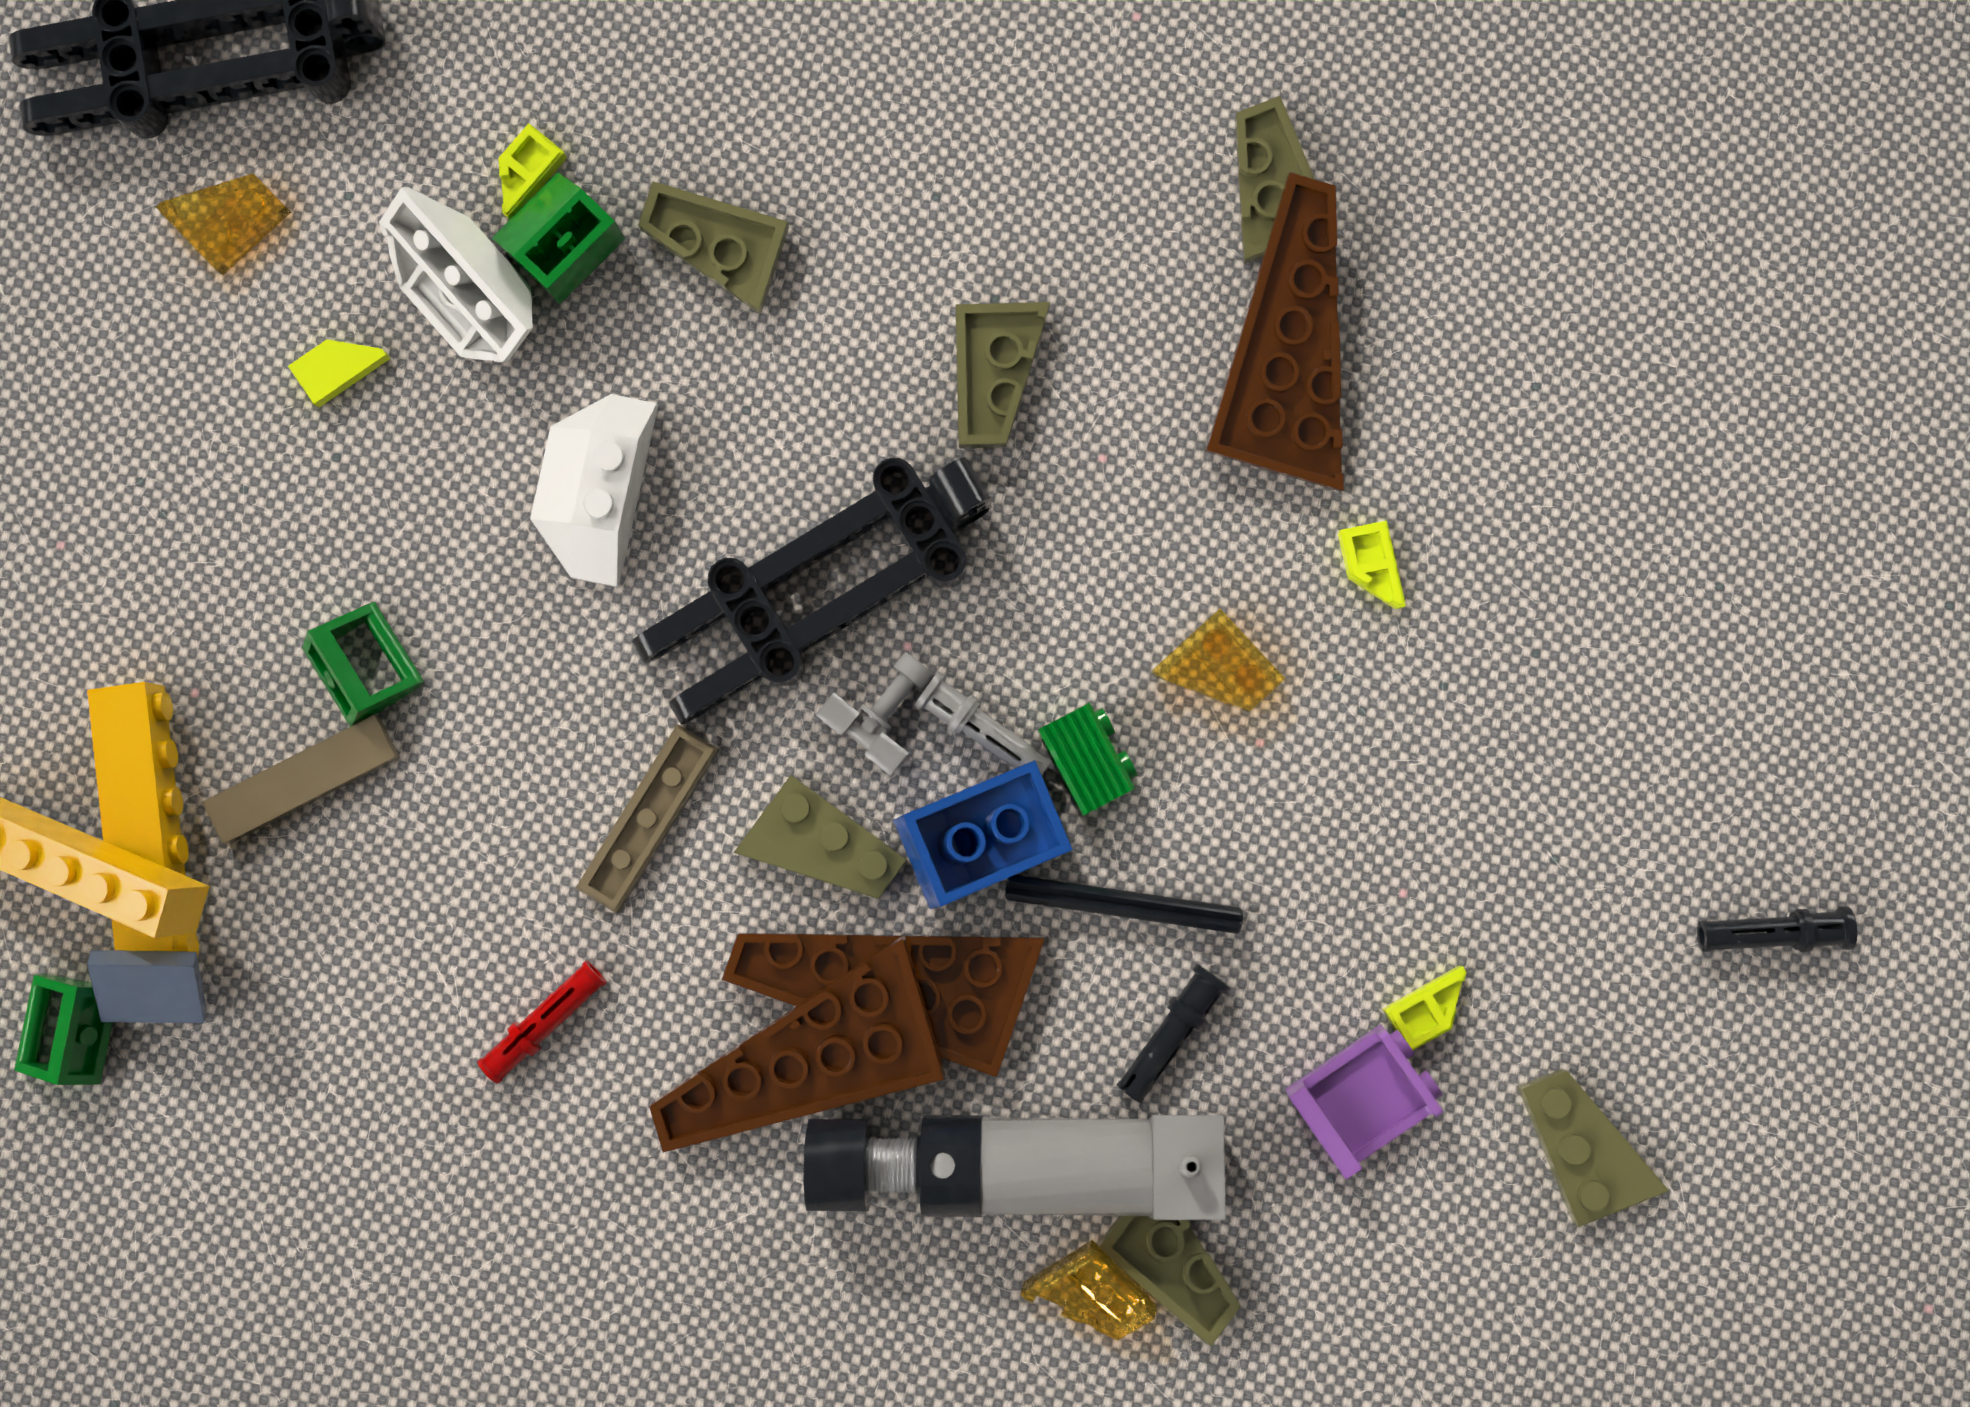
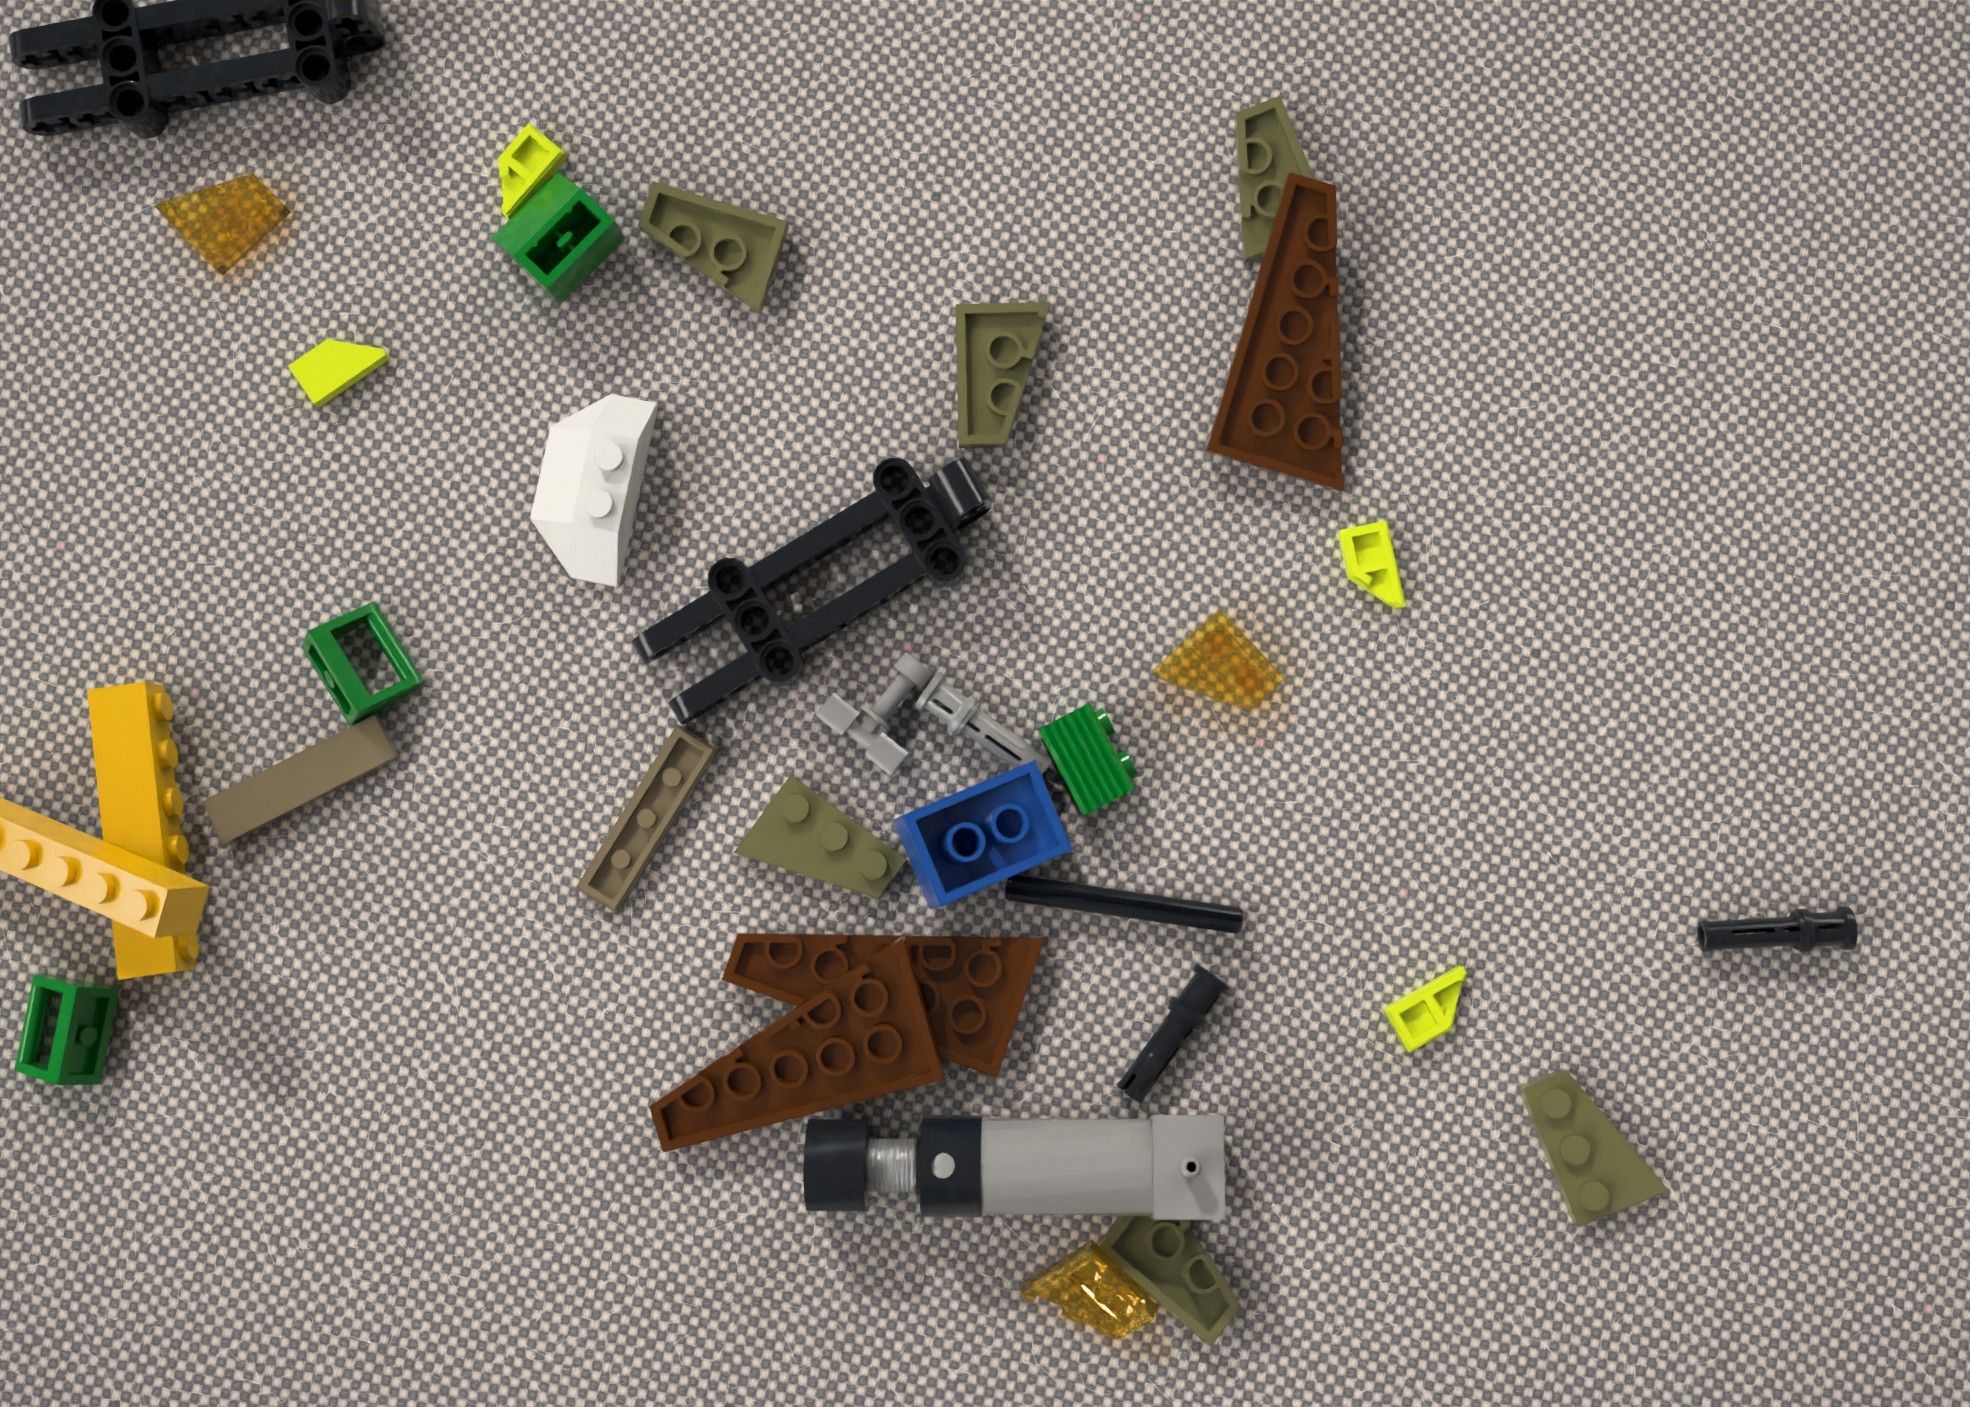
sand blue tile [87,950,207,1023] -> none
white wedge [379,187,533,363] -> none
red pin [477,961,607,1084] -> none
medium lavender panel [1285,1024,1444,1179] -> none

